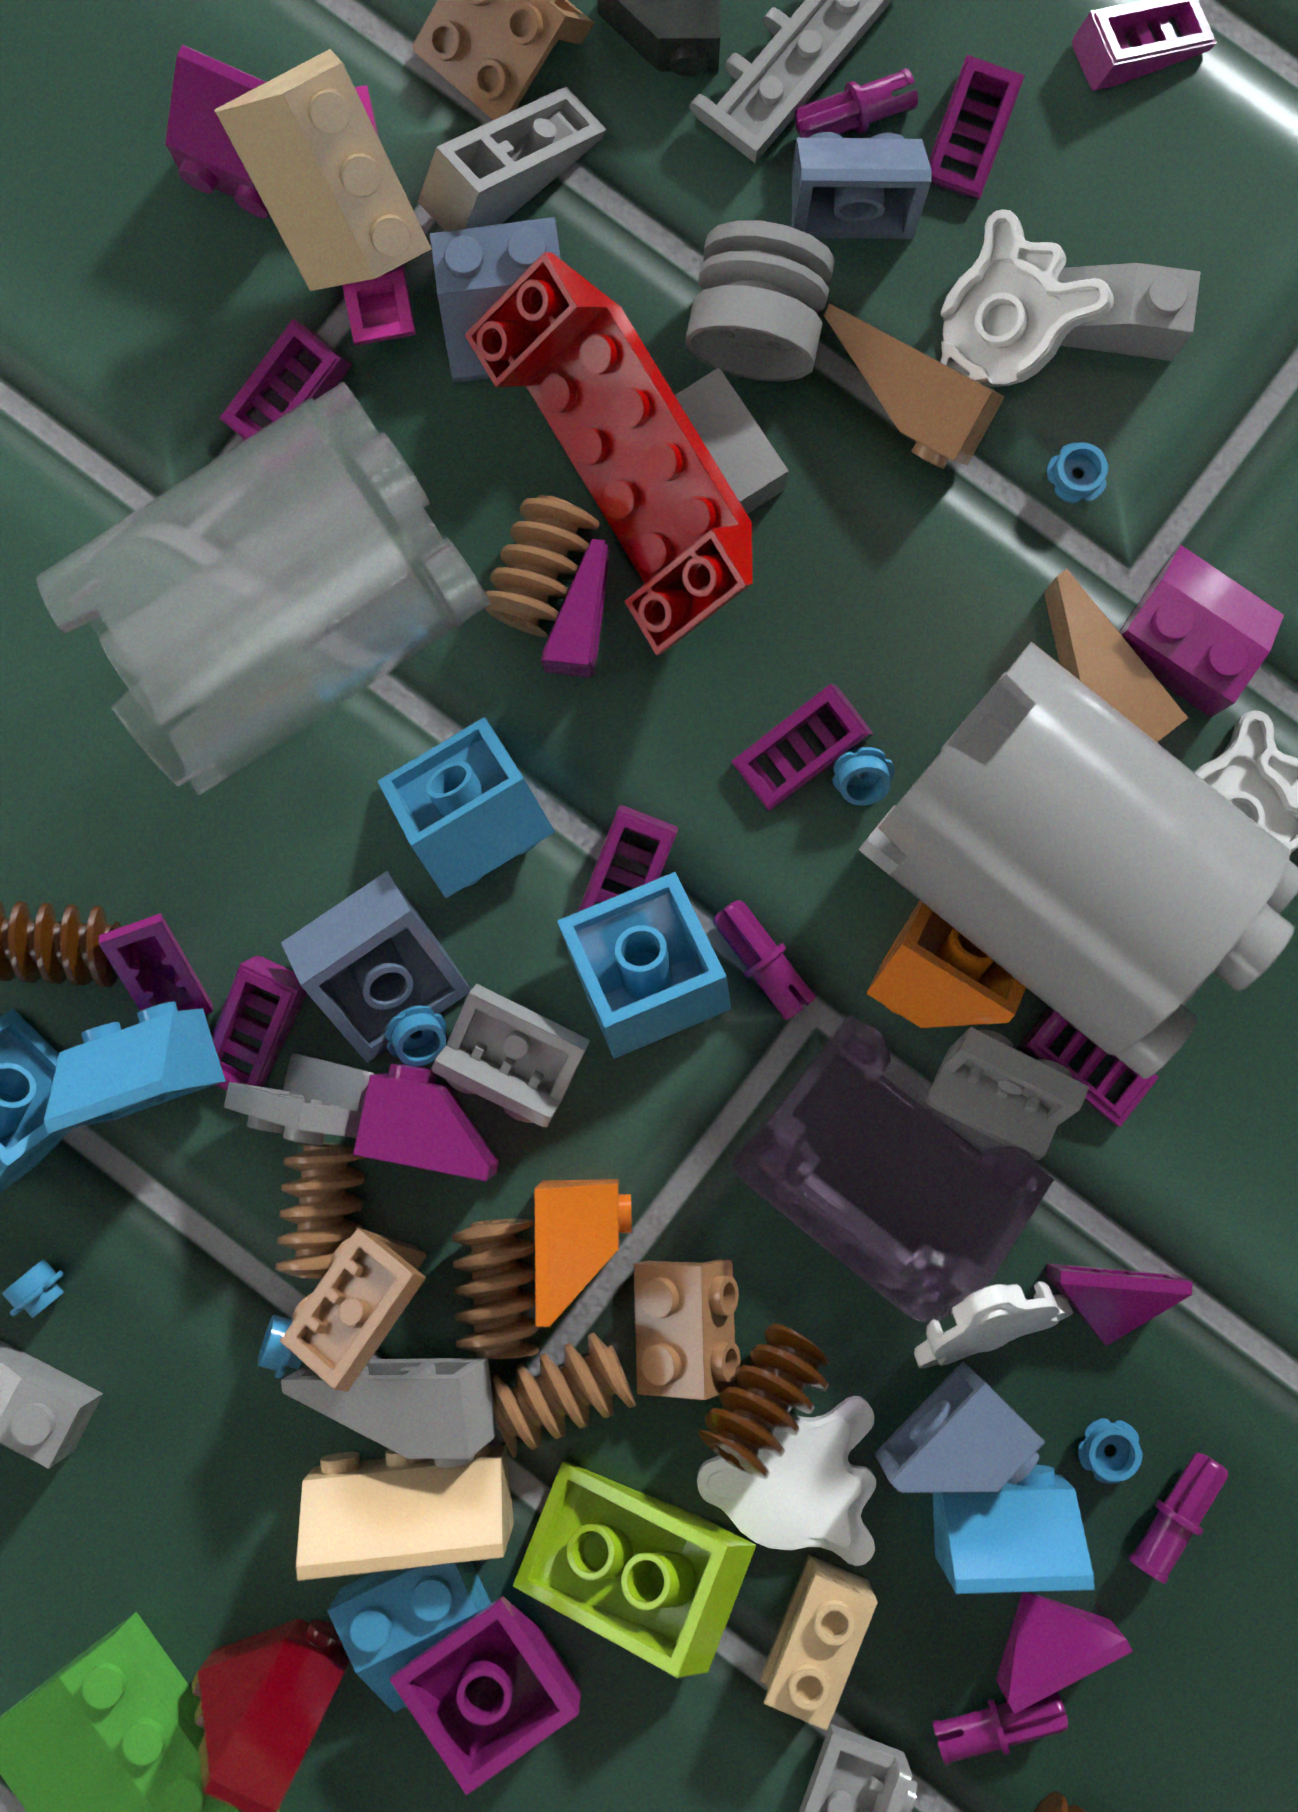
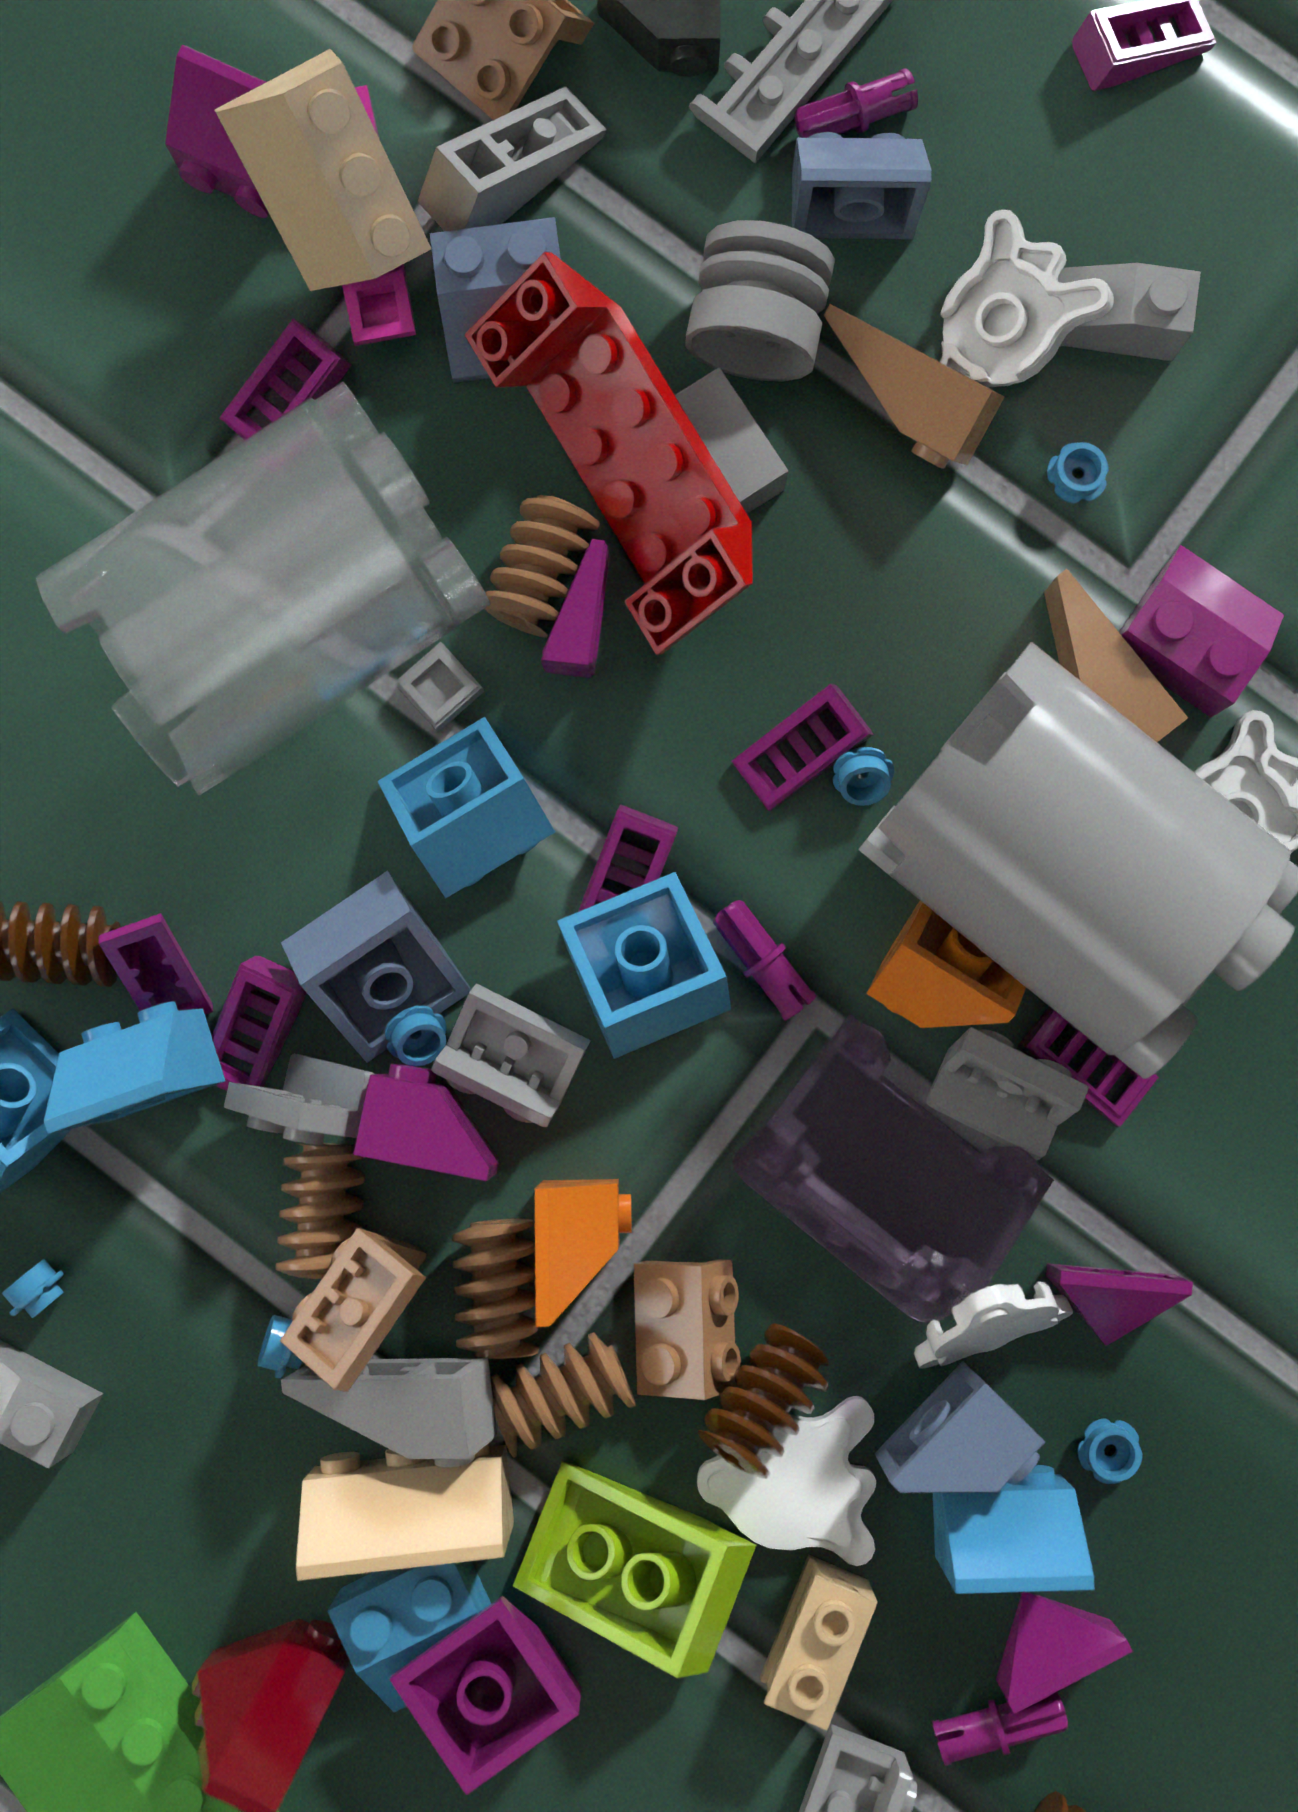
magenta slope [929,54,1025,201] -> none
magenta axle [1129,1452,1228,1584] -> none
none -> light grey tile [394,642,484,732]

